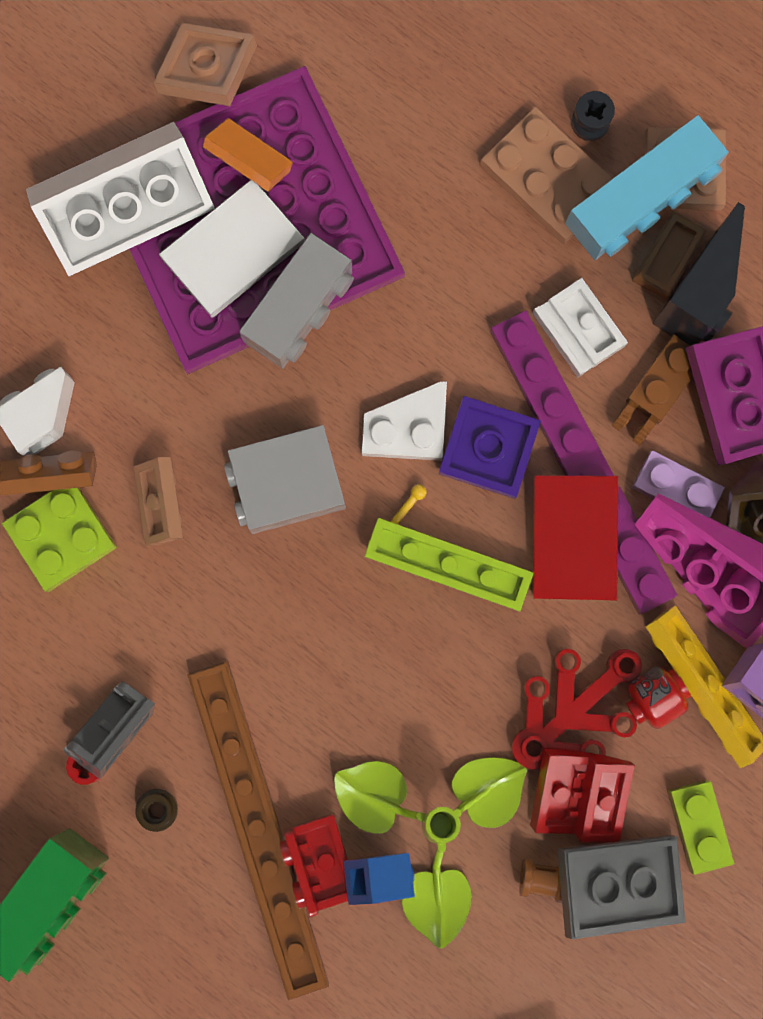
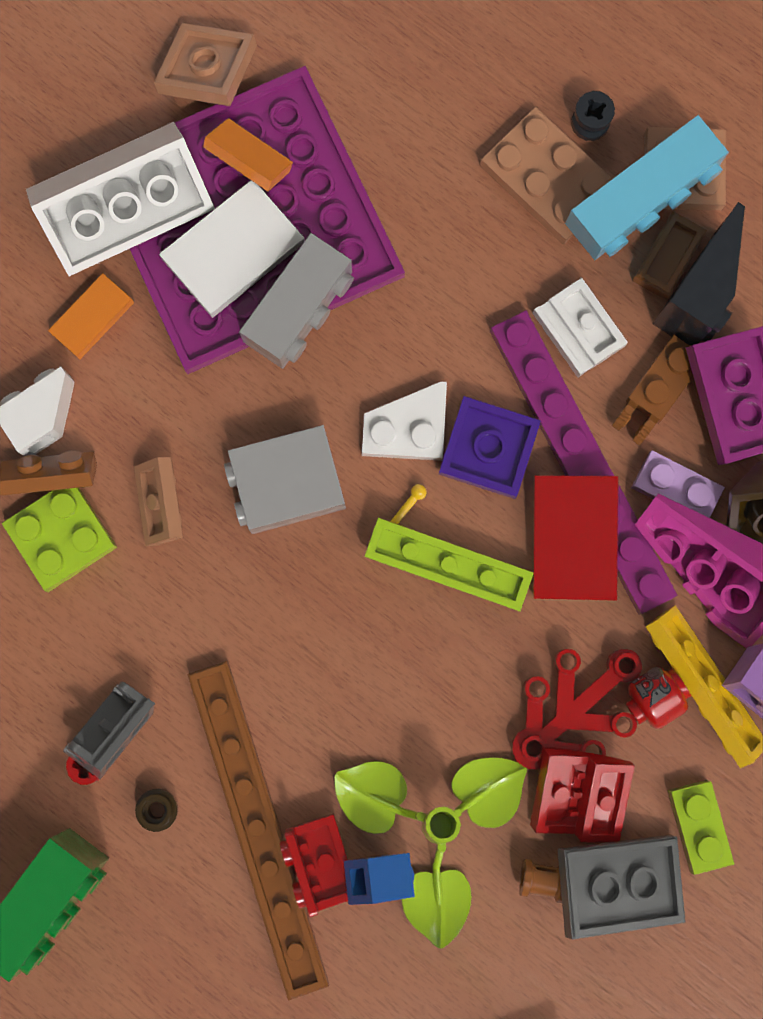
none -> orange tile [48,273,134,360]

